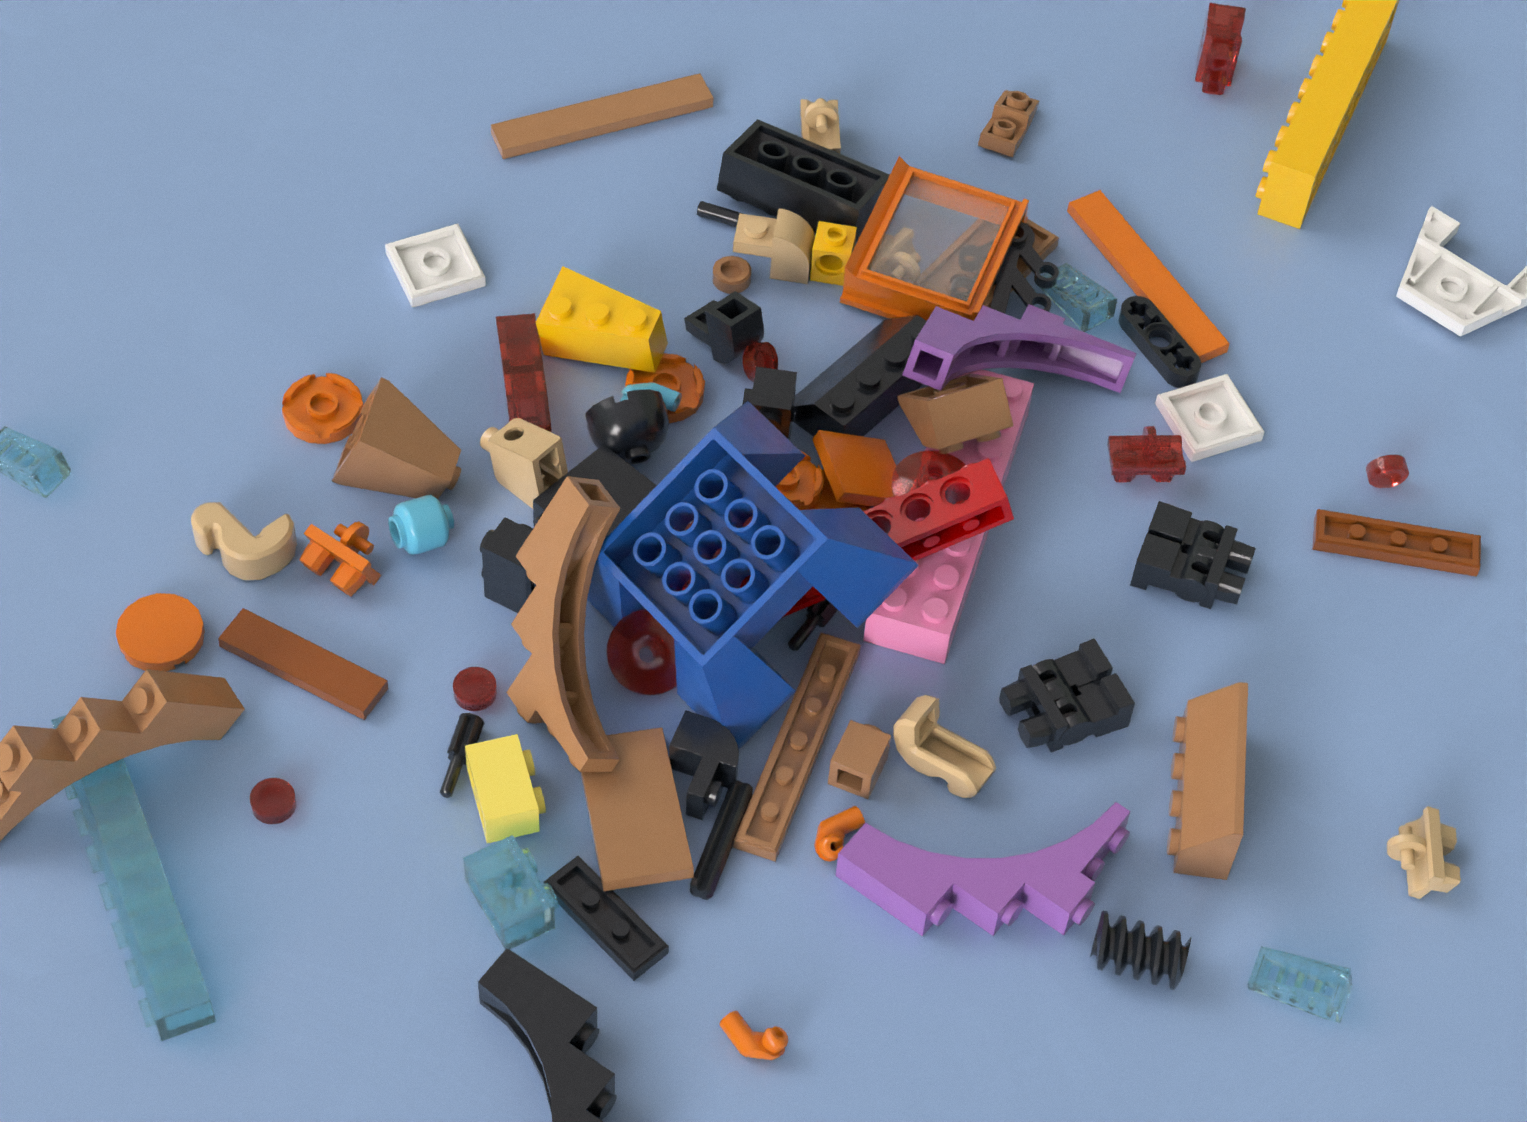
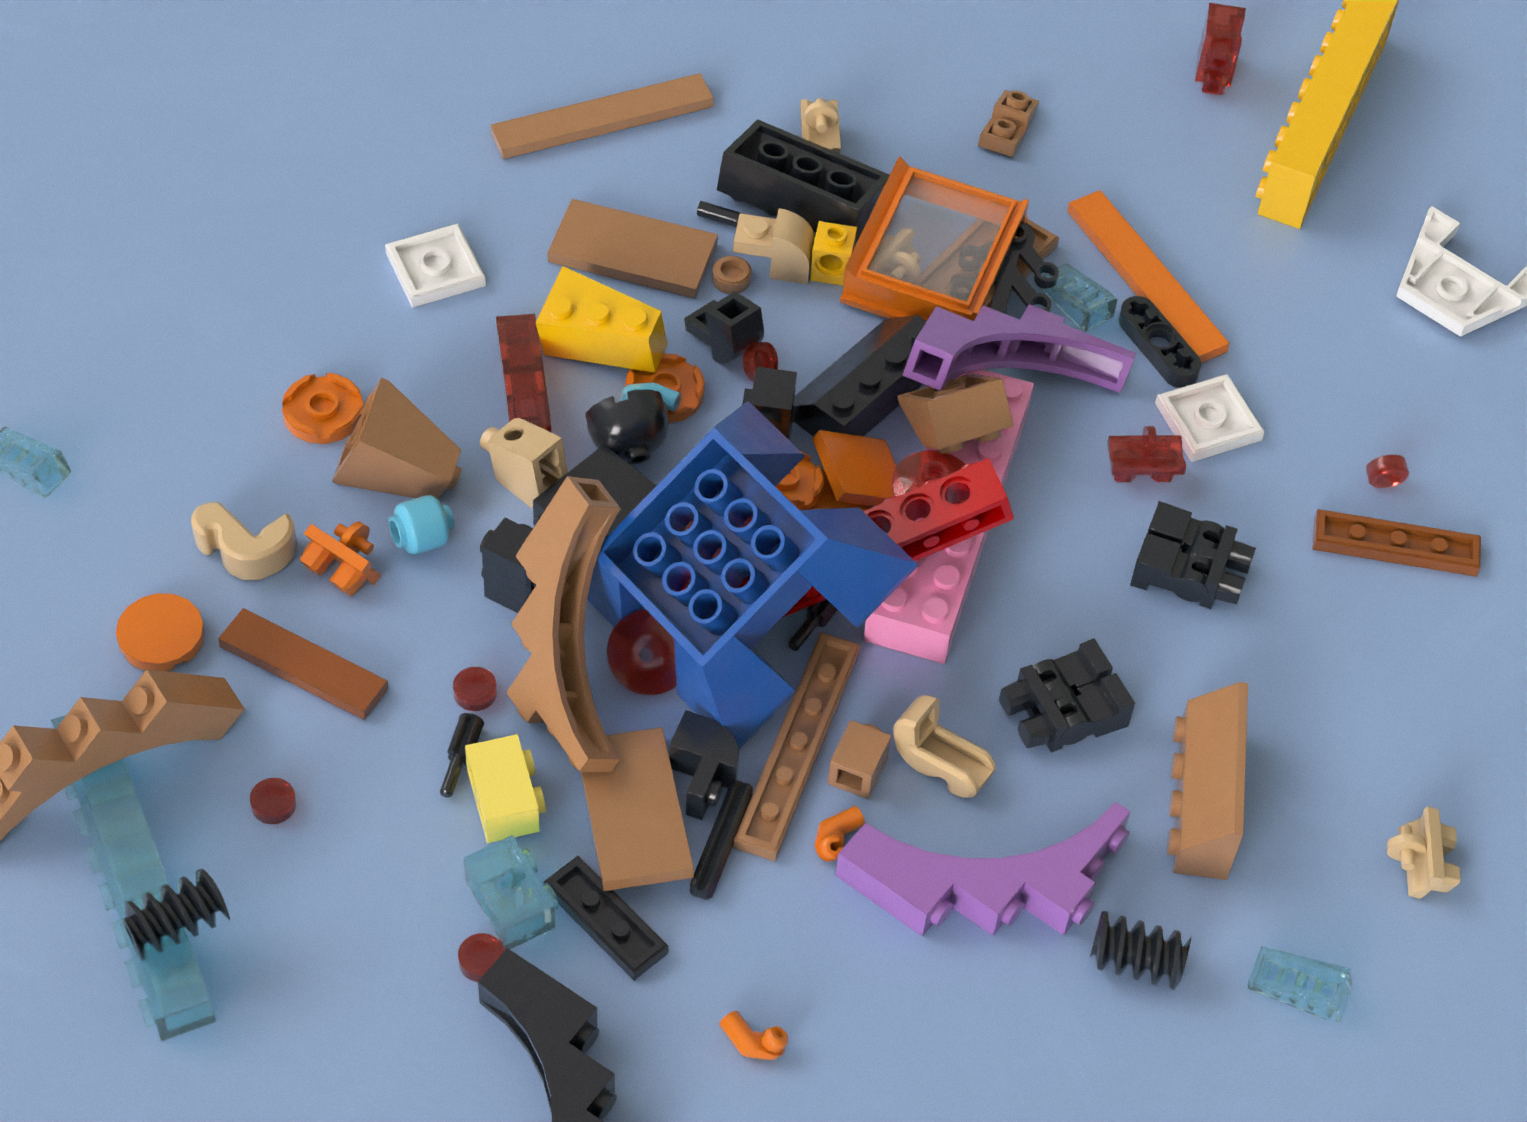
none -> black piece [122,868,230,961]
none -> clear red tile [458,933,504,982]
none -> medium nougat tile [547,199,718,298]

